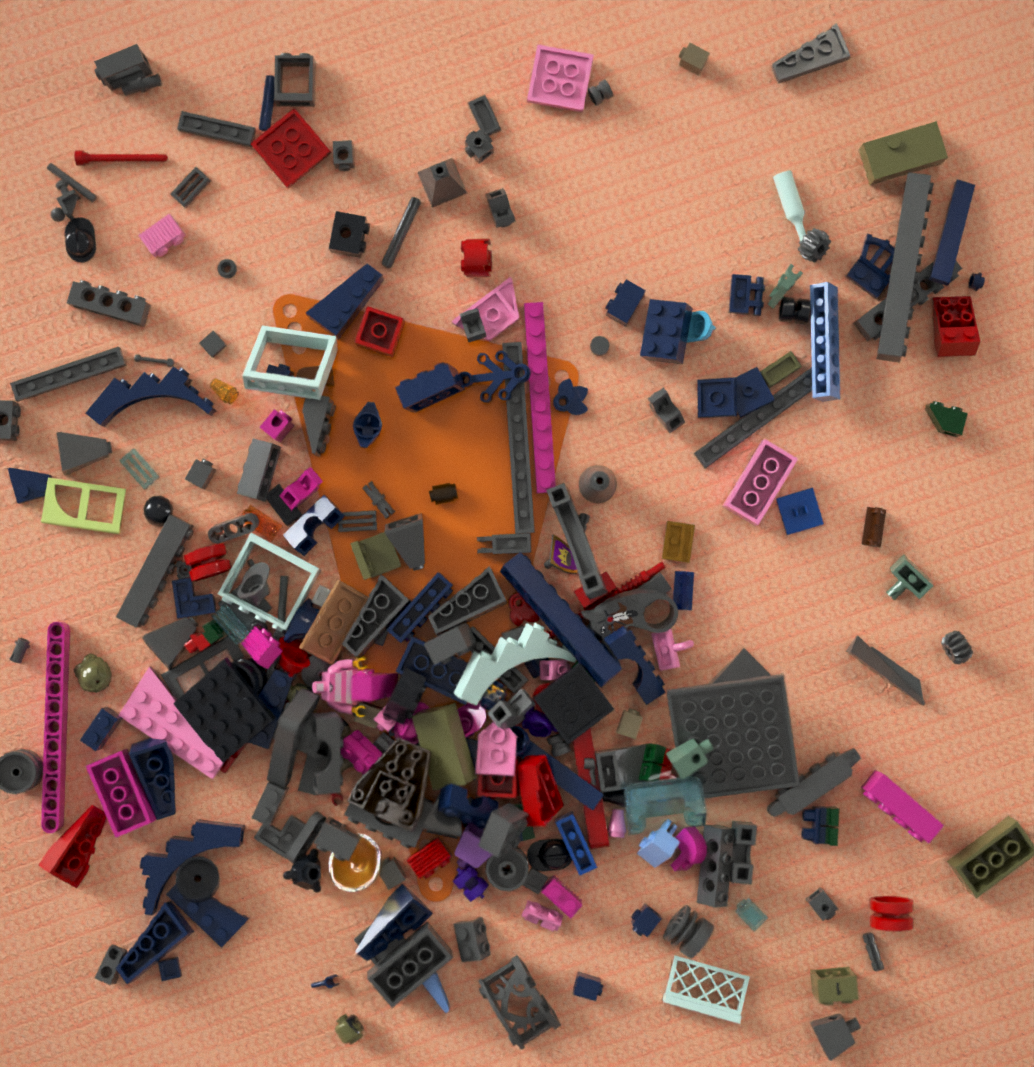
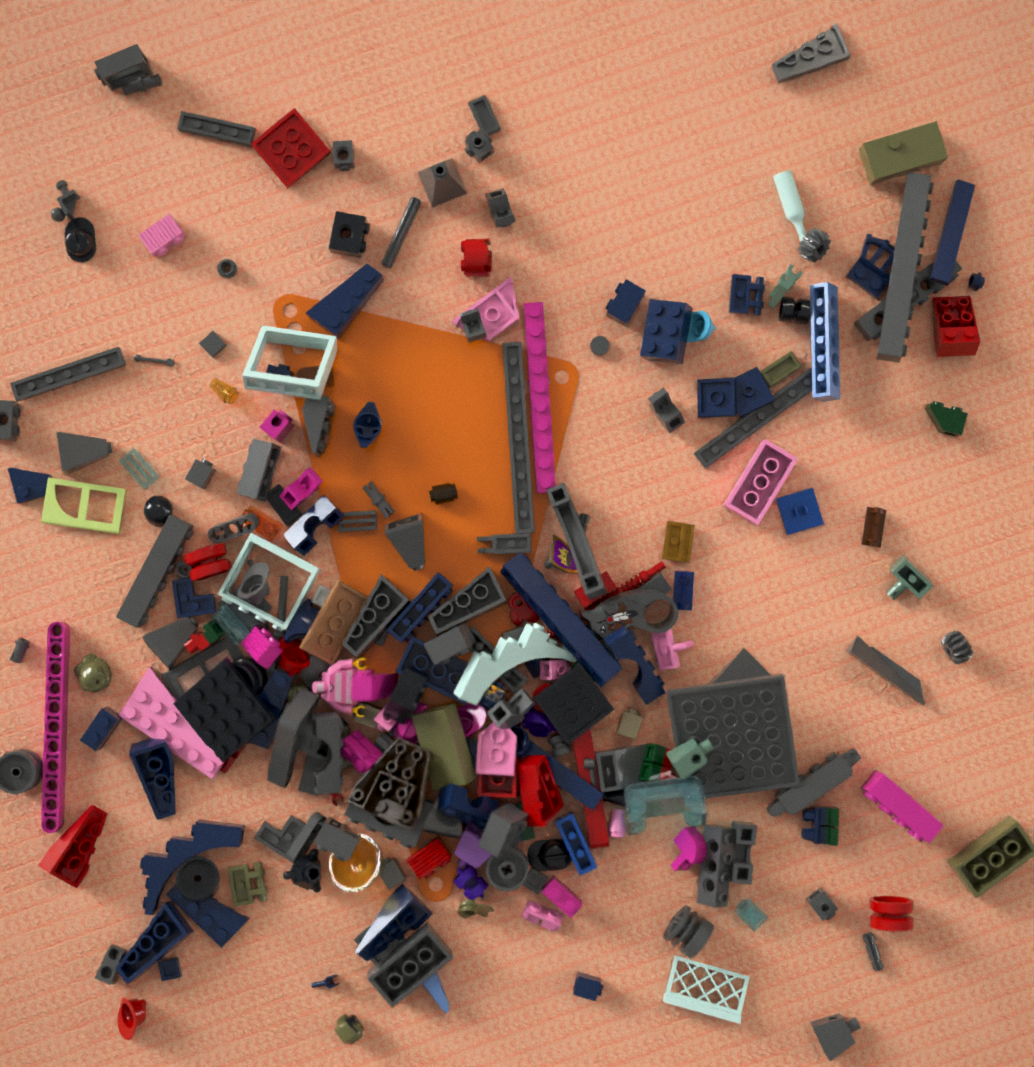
dark grey bar [47,163,97,202] -> none
dark grey brick [67,280,151,327] -> none
red piece [74,150,168,166] -> none
dark blue arch [86,366,217,427] -> none
dark pink brick [86,749,156,838] -> none
dark grey tile [170,167,211,208] -> none
dark grey brick [252,781,289,826] -> none
dark blue axle [259,75,275,132] -> none
dark grey window [274,53,316,107] -> none
olive bracket [350,532,401,580] -> none
red brick [355,306,405,358] -> none
dark blue brick [395,362,465,413] -> none
dark grey bracket [454,917,491,962] -> none
dark blue plant [459,351,531,403] -> none
dark grey fence [478,955,561,1050] -> none
bright pink plate [527,45,593,112] -> none
dark blue plate [553,379,588,415] -> none
dark grey cone [579,465,617,503] -> none
dark grey wheel [588,79,613,106] -> none
dark blue brick [631,903,662,937] -> none
light blue brick [637,819,680,868] -> none
dark tan brick [679,43,710,75] -> none
olive brick [810,967,859,1005] -> none
none -> red piece [117,997,146,1040]
none -> olive plate [228,862,268,906]
none -> olive plate [458,899,494,919]

